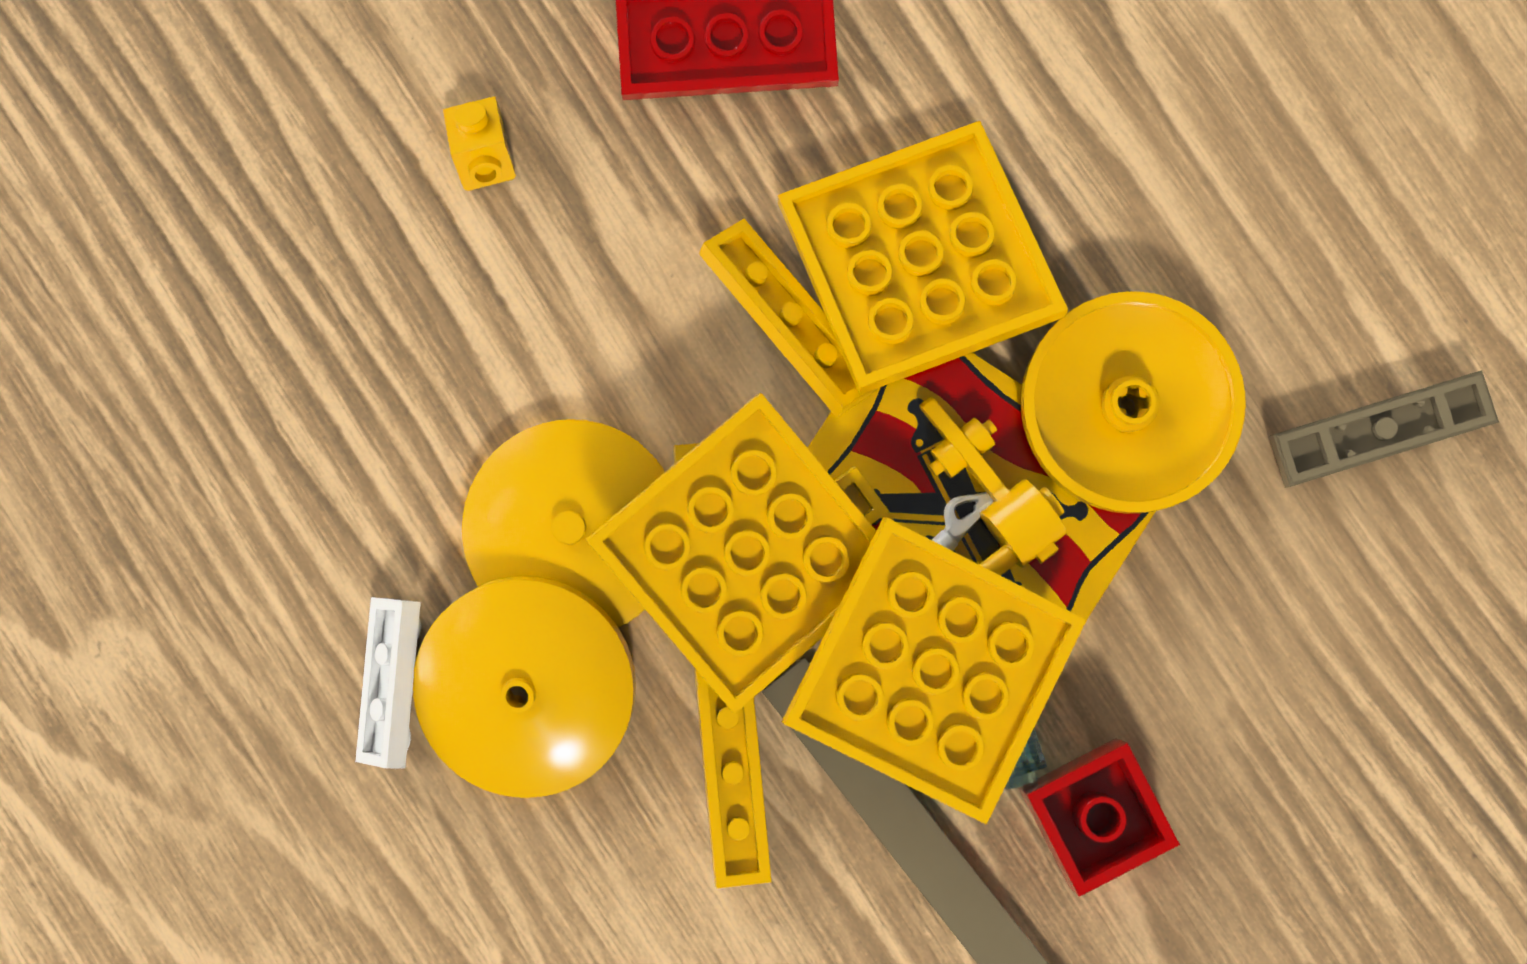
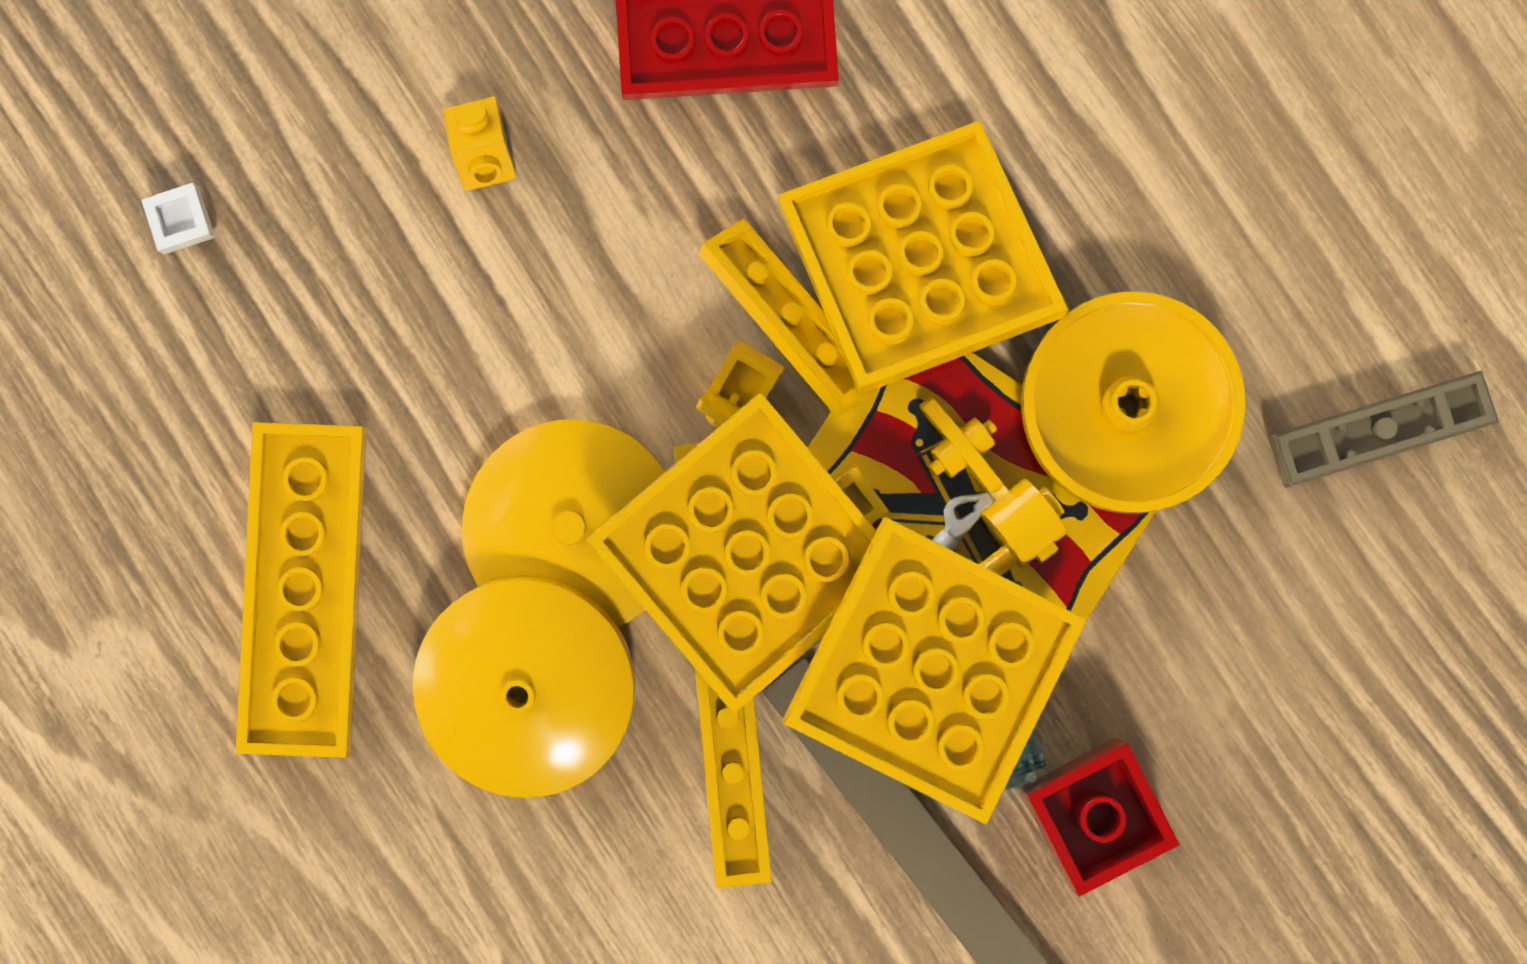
white plate [355,597,421,769] -> none
none -> white plate [141,183,216,254]
none -> yellow plate [235,422,367,758]
none -> yellow bracket [696,339,786,428]

